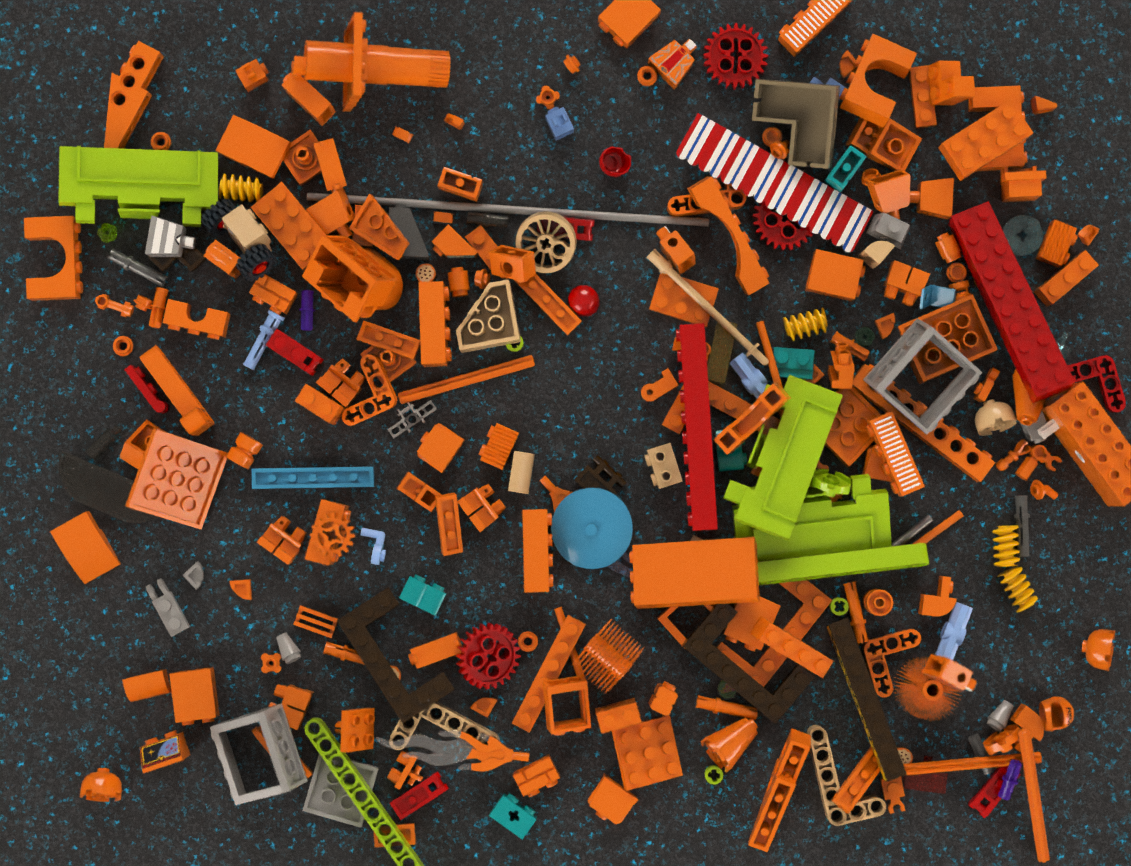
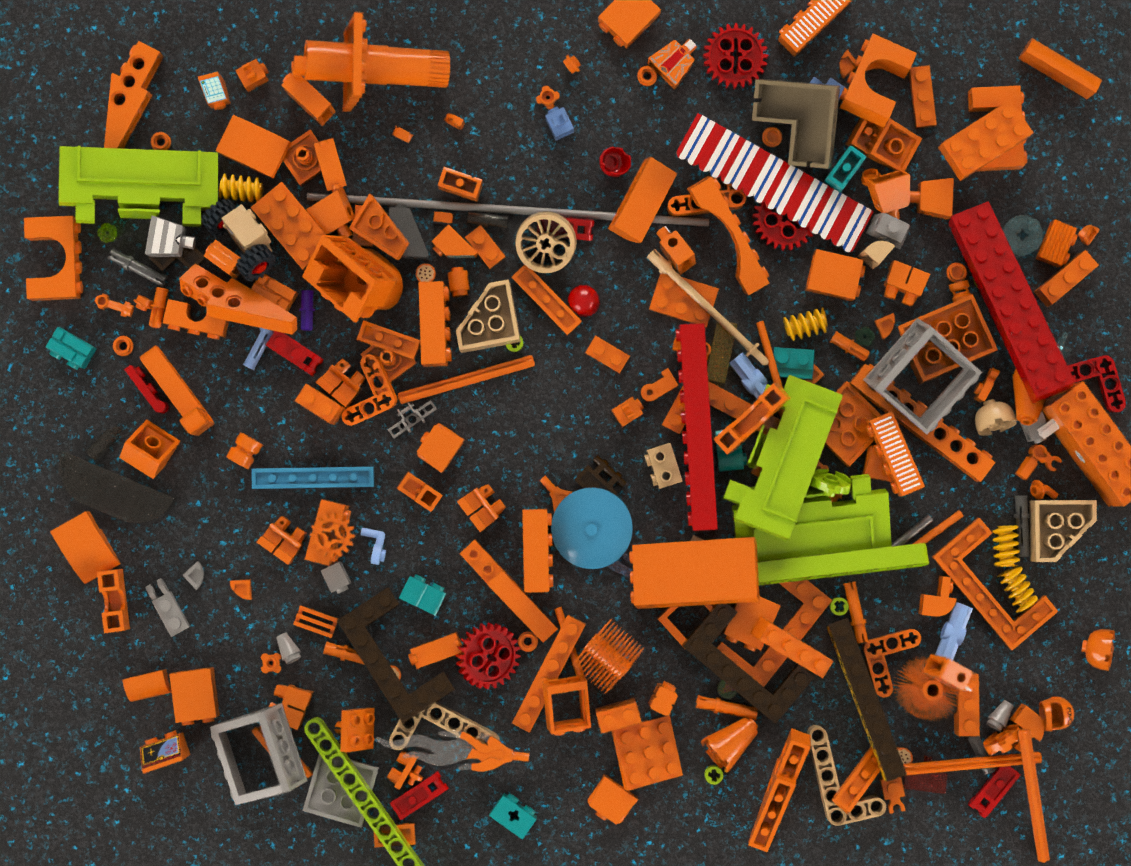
orange cylinder [80,768,122,802] -> none
orange plate [125,428,227,530] -> none
orange plate [435,492,463,556] -> none
orange tile [470,697,498,718] -> none
orange plate [474,269,490,289] -> none
orange brick [478,423,519,470] -> none
orange brick [489,245,536,282] -> none
tan brick [508,451,535,494] -> none
orange brick [512,754,560,798] -> none
orange plate [770,140,790,159] -> none
orange hips [828,342,855,389] -> none
orange wheel [862,588,893,616] -> none
dark azure bracket [920,285,956,309] -> none
orange brick [928,61,975,105] -> none
orange brick [935,232,962,263] -> none
orange piece [996,439,1032,471] -> none
dark purple axle [998,759,1022,800] -> none
orange plate [1000,166,1046,202] -> none
orange slope [1030,96,1057,115] -> none
none -> teal brick [46,327,97,370]
none -> orange arch [97,569,130,633]
none -> orange brick [179,263,297,335]
none -> slope [198,71,231,110]
none -> light grey brick [321,561,352,594]
none -> orange brick [459,539,558,643]
none -> orange plate [585,335,630,374]
none -> orange brick [608,157,678,243]
none -> orange brick [611,396,644,427]
none -> orange plate [932,518,1058,650]
none -> orange arch [954,672,980,736]
none -> orange brick [1018,38,1102,99]
none -> tan brick [1029,500,1097,562]

